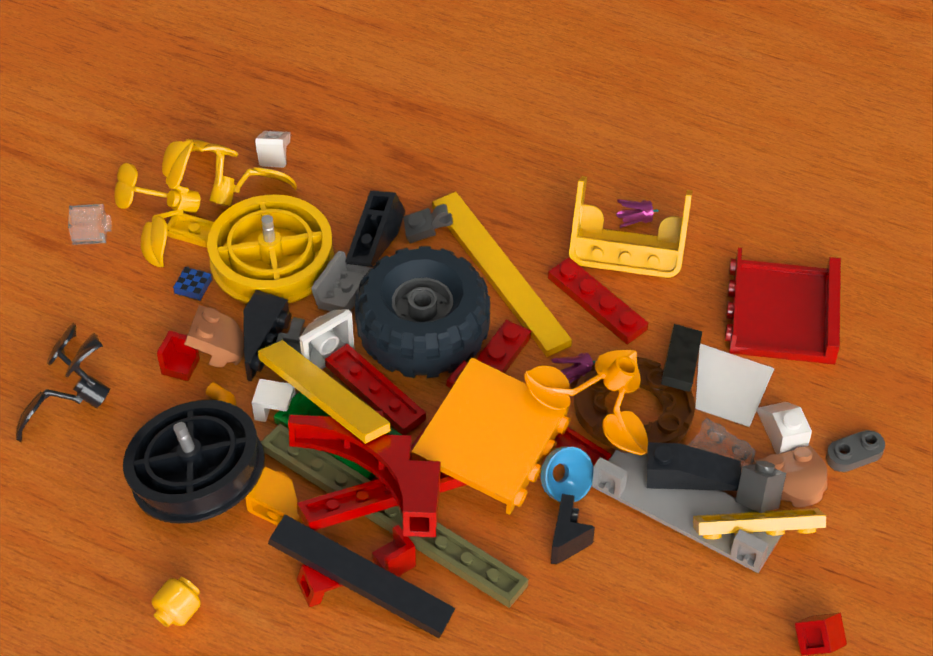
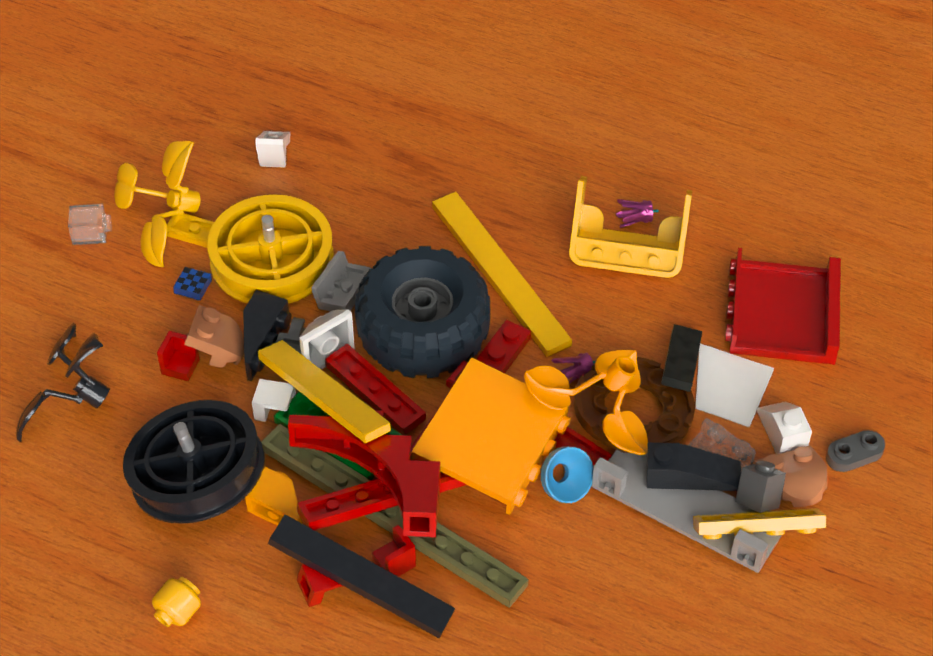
yellow plant [186,139,297,207] -> none
light orange arm [206,382,236,406] -> none
black slope [345,190,406,267] -> none
dark grey plate [403,204,453,243] -> none
red plate [548,257,649,345] -> none
black slope [551,494,595,564] -> none
red panel [795,612,847,656] -> none

